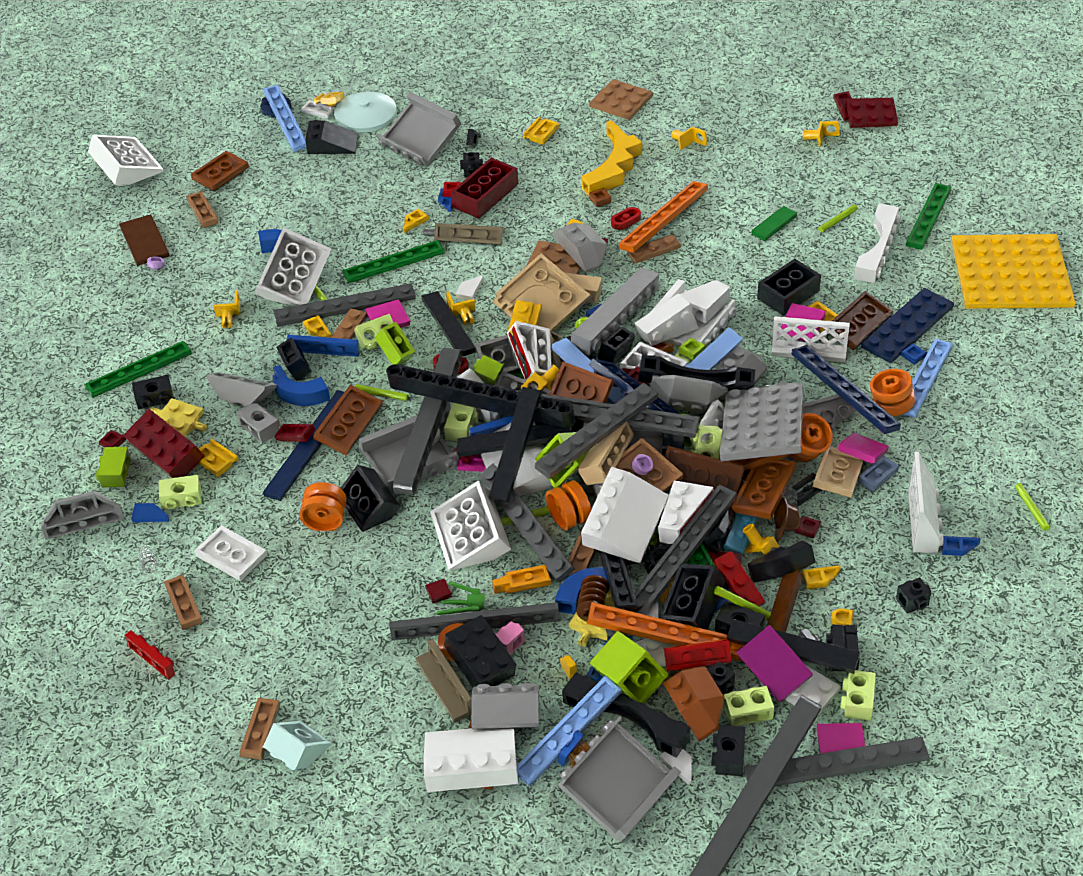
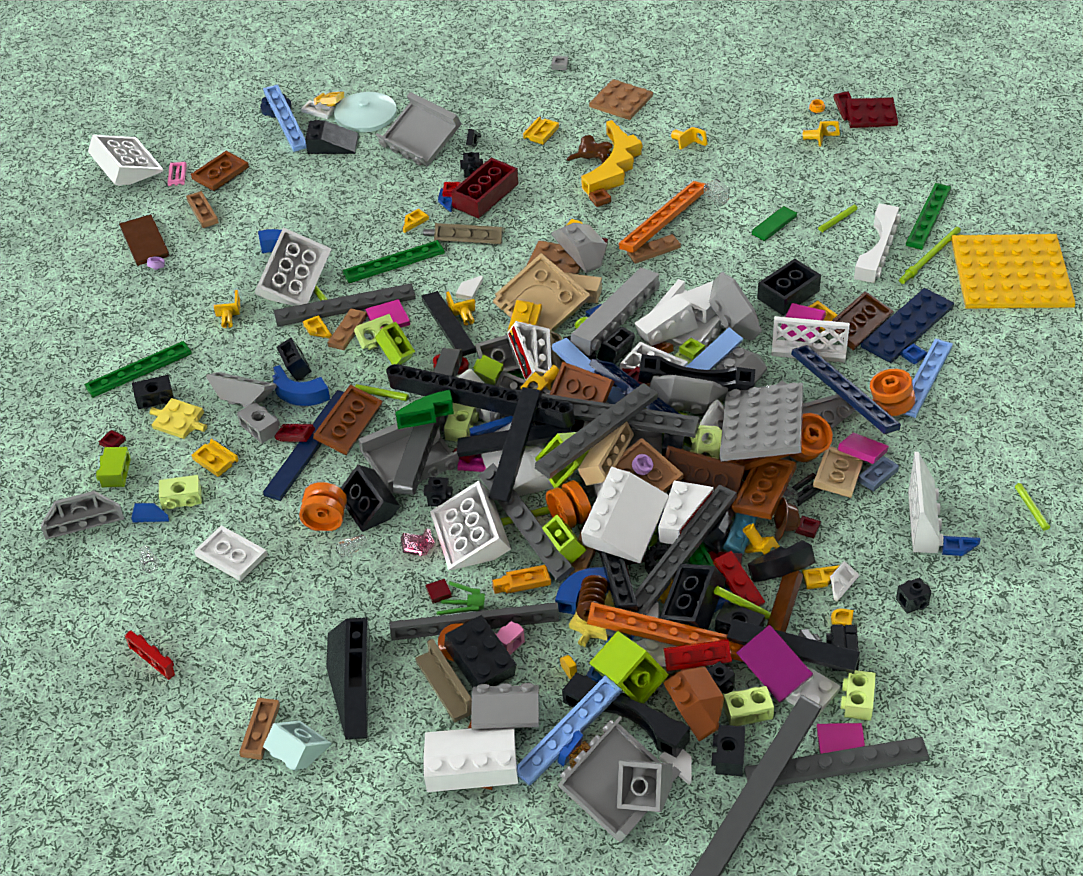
dark red brick [123,409,205,478] -> none
medium nougat plate [164,574,203,630] -> none
blue tile [287,335,360,357] -> none
red plate [611,207,641,230] -> none
none -> bright pink tile [168,162,187,186]
none -> black wedge [326,617,370,740]
none -> clear cone [336,534,367,558]
none -> green slope [395,390,454,429]
none -> clear pink bracket [401,529,434,556]
none -> black brick [423,477,453,507]
none -> lime brick [542,515,587,564]
none -> light grey plate [551,56,568,70]
none -> reddish brown animal [567,135,613,164]
none -> light grey slope [617,760,673,812]
none -> clear brick [703,178,730,207]
none -> light grey wedge [709,272,762,340]
none -> light orange plate [809,99,825,113]
none -> white tile [830,561,860,601]
none -> lime bar [899,226,961,284]

